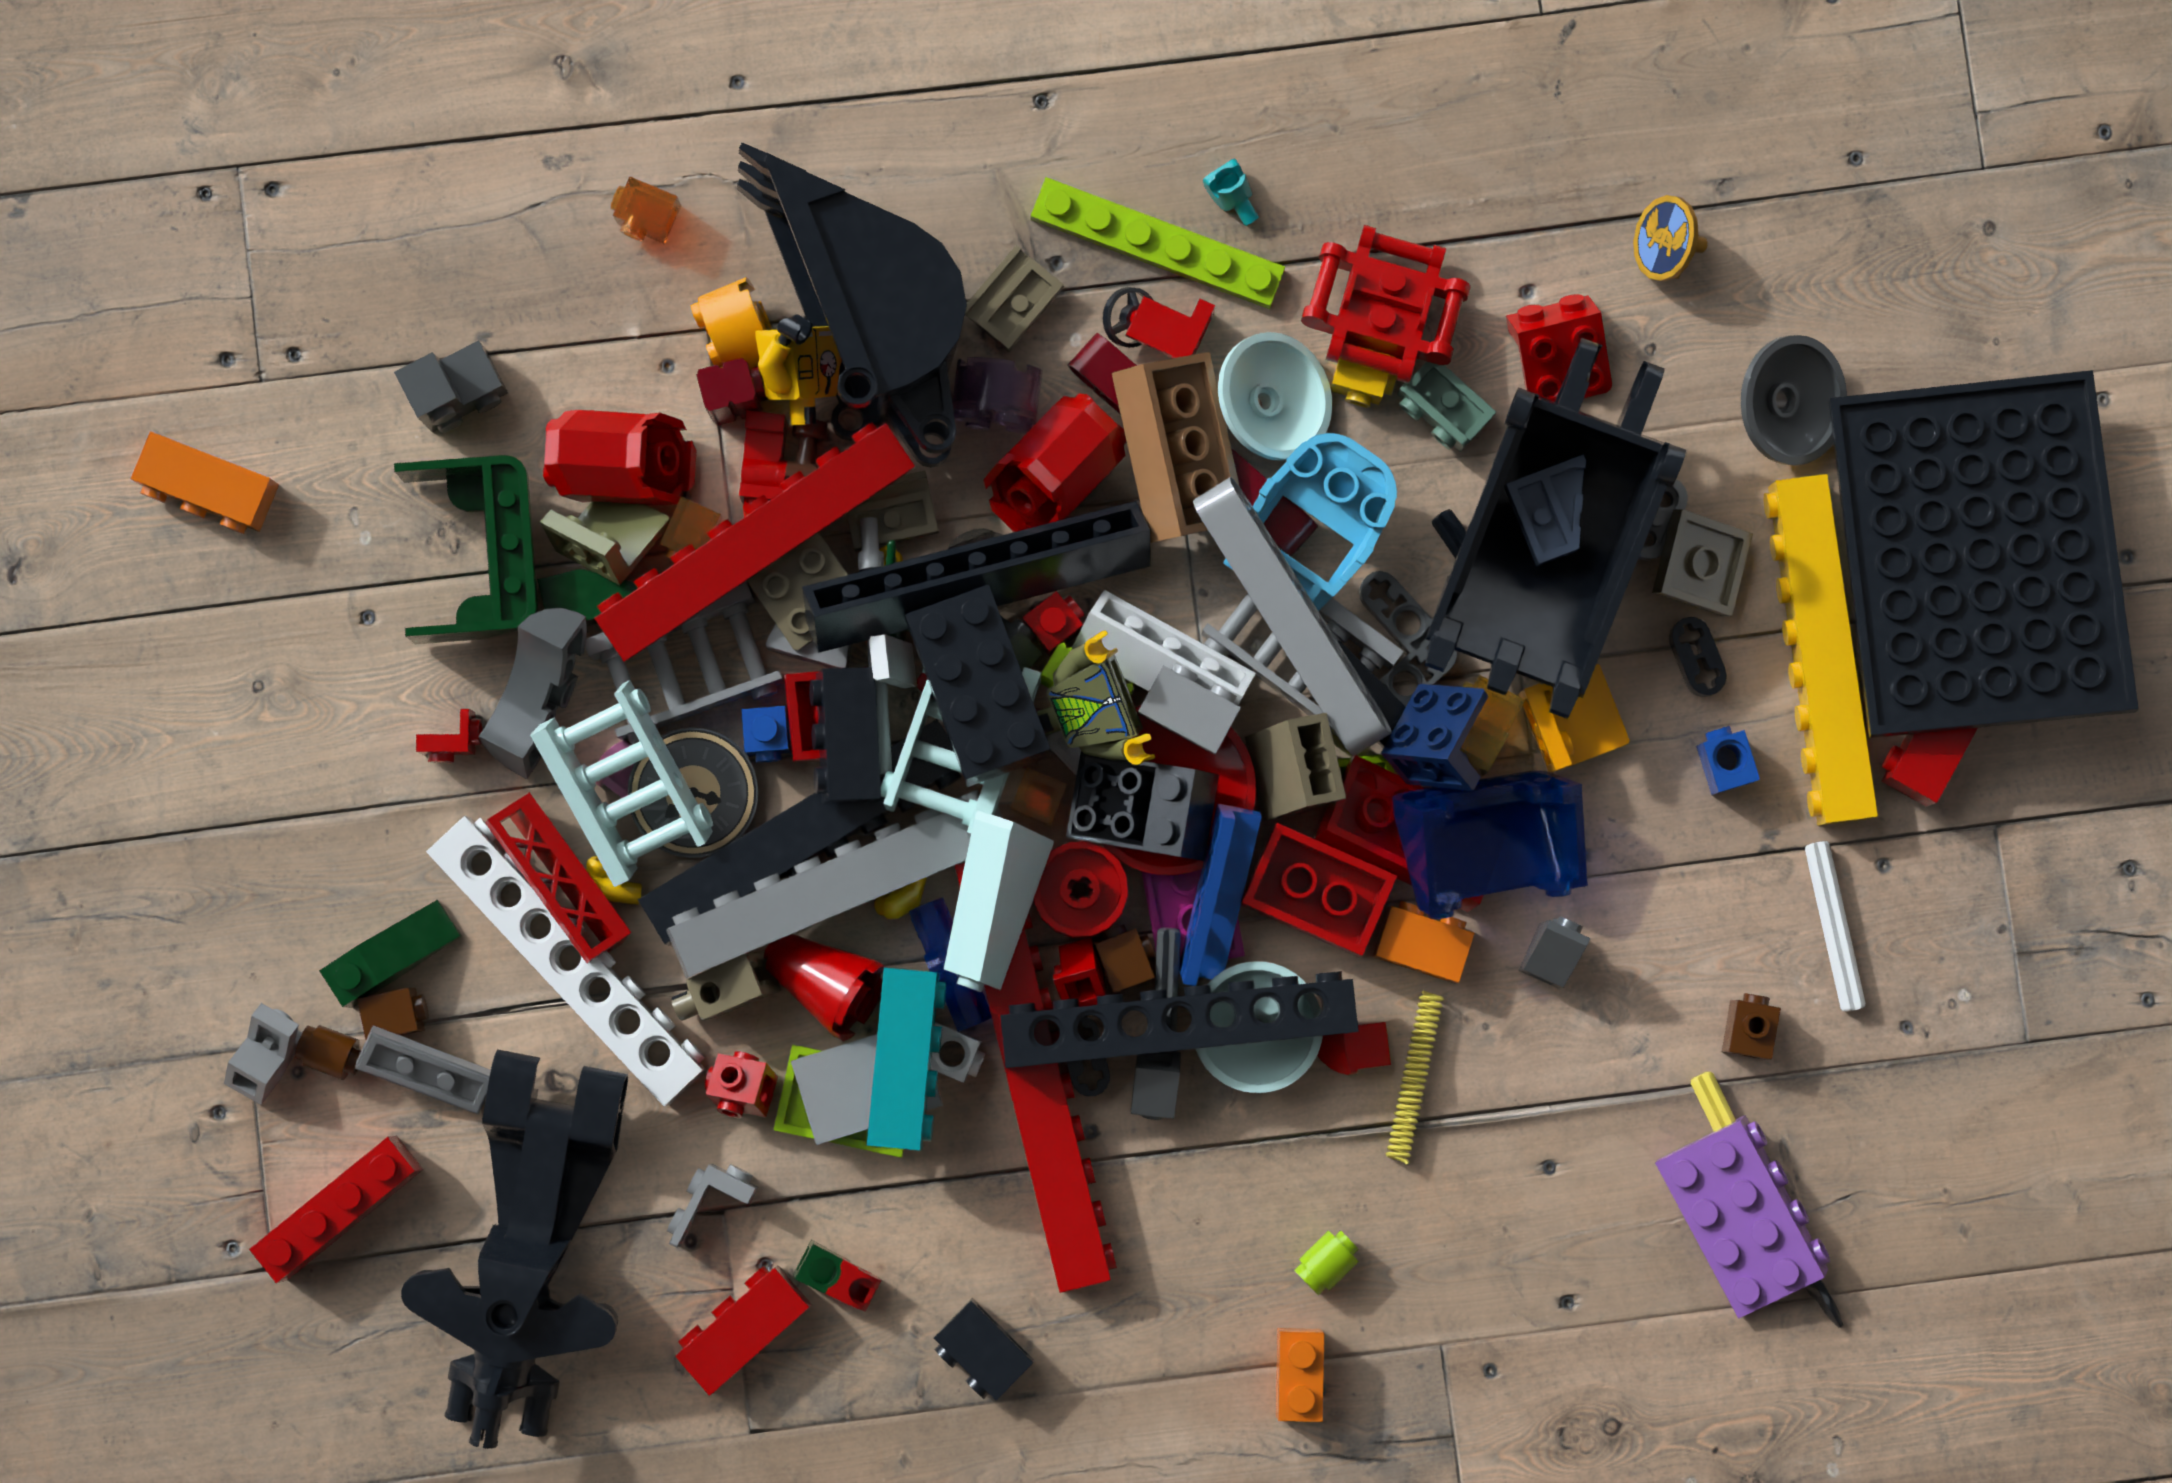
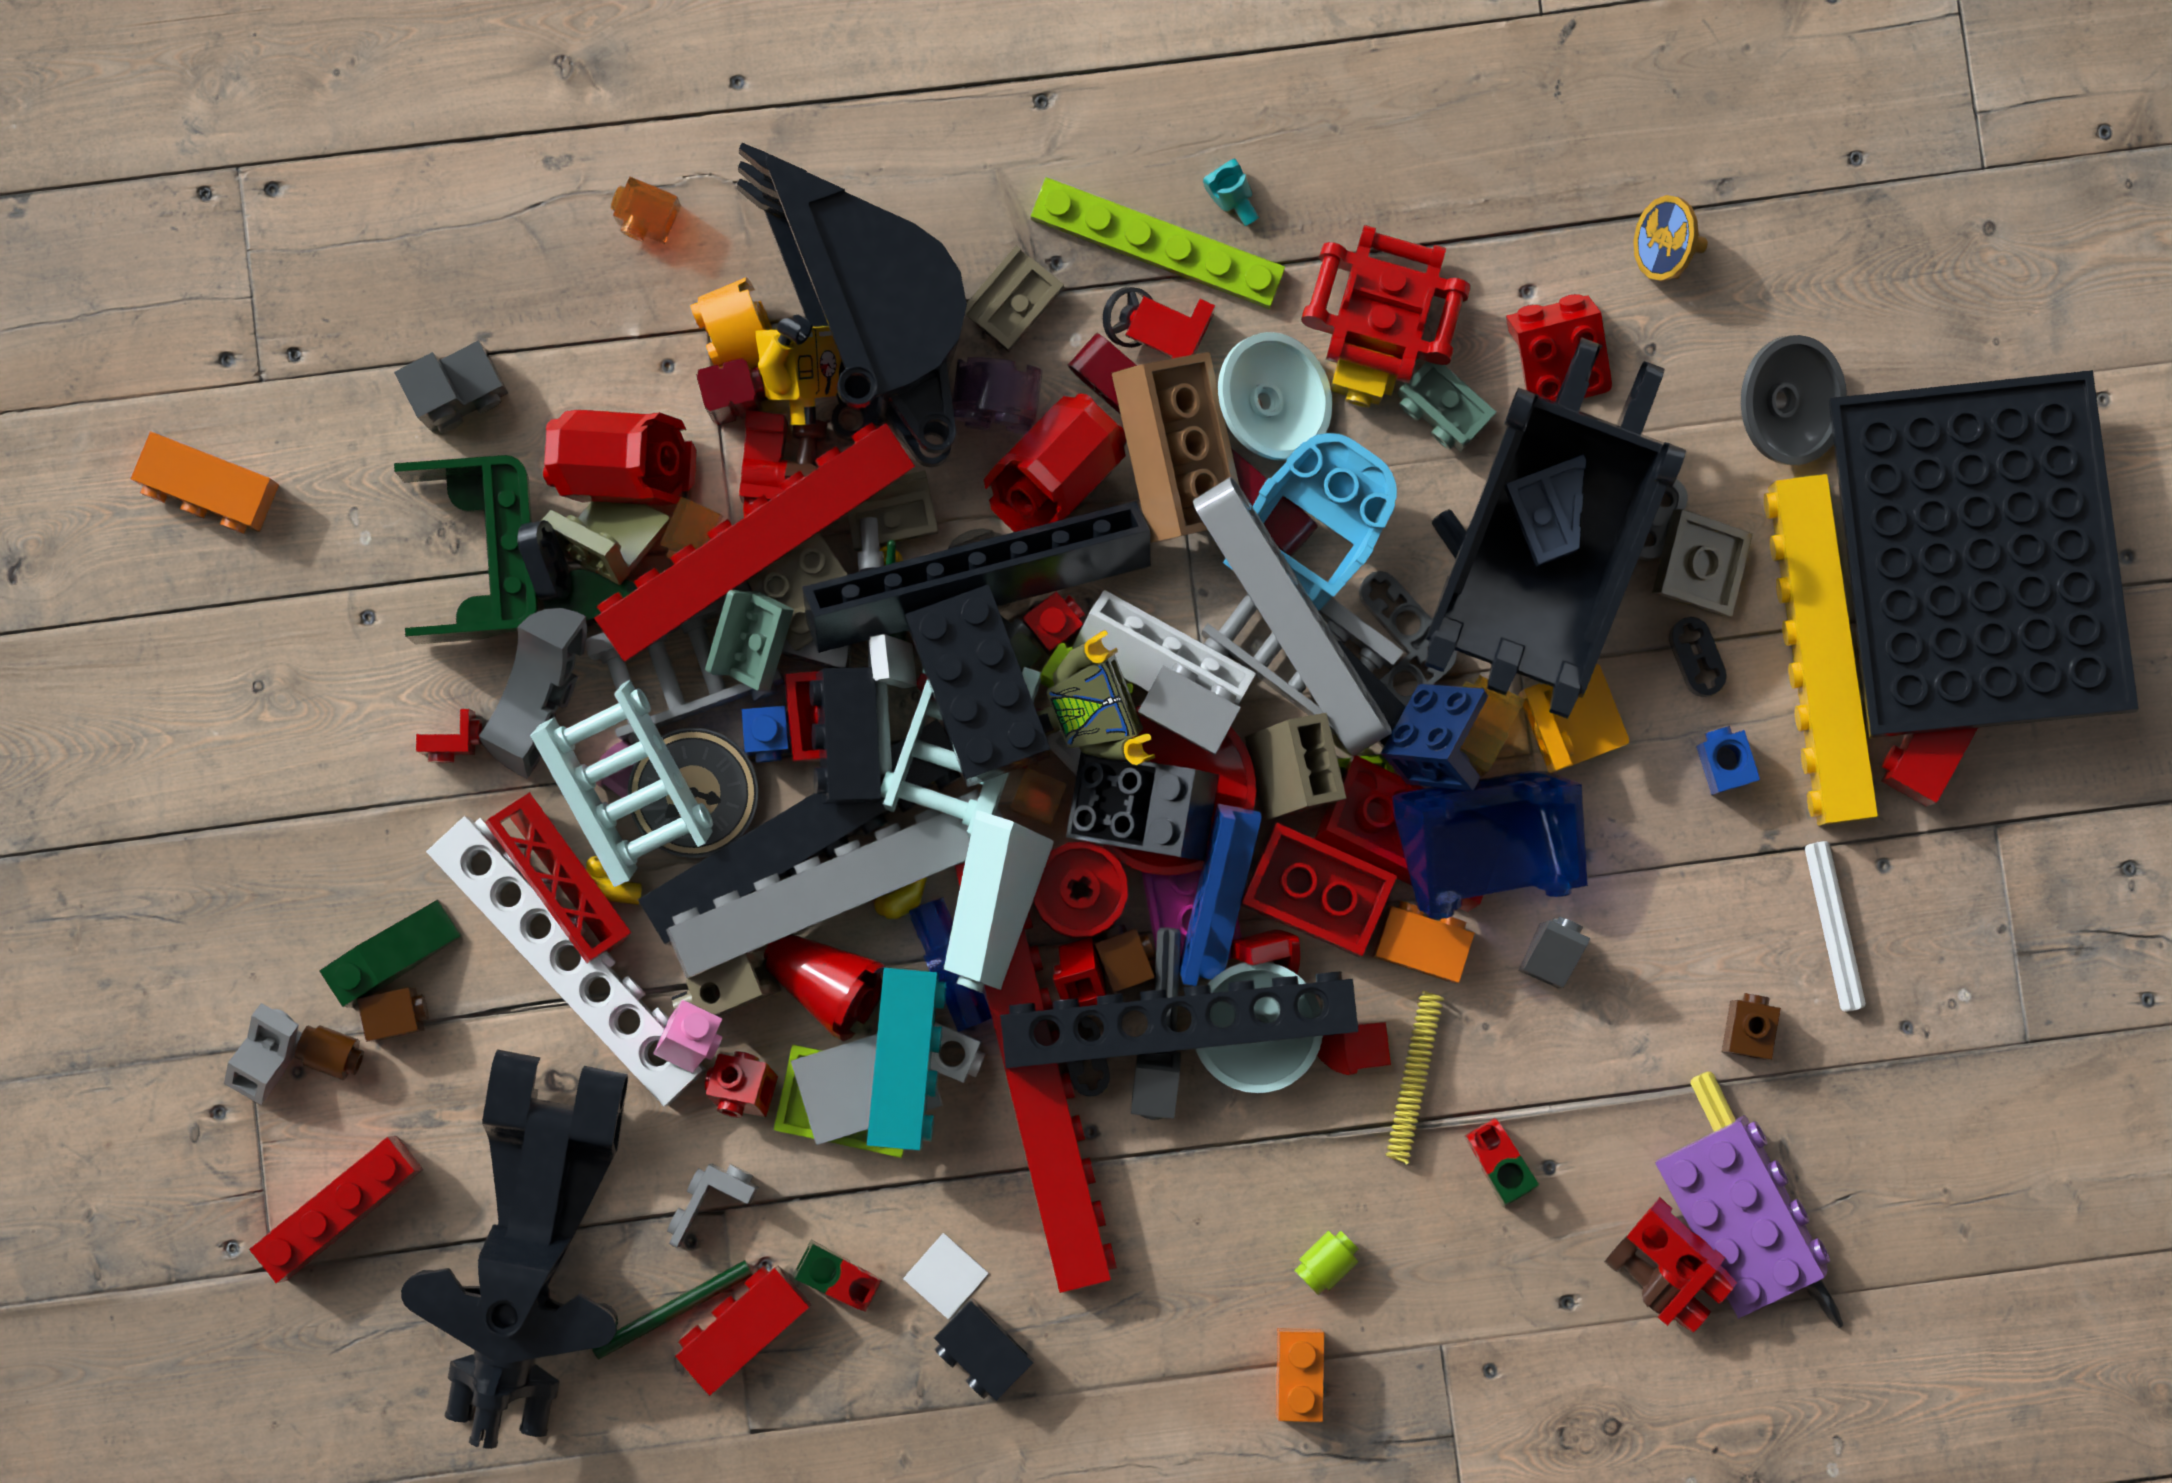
light grey tile [355,1026,491,1114] -> none
none -> black beam [518,520,572,601]
none -> dark green bar [592,1260,753,1360]
none -> bright pink brick [653,1000,722,1073]
none -> sand green bracket [705,590,794,691]
none -> white sticker [903,1233,989,1319]
none -> red tile [1231,929,1300,974]
none -> leg [1465,1118,1539,1207]
none -> red hips [1604,1197,1737,1333]

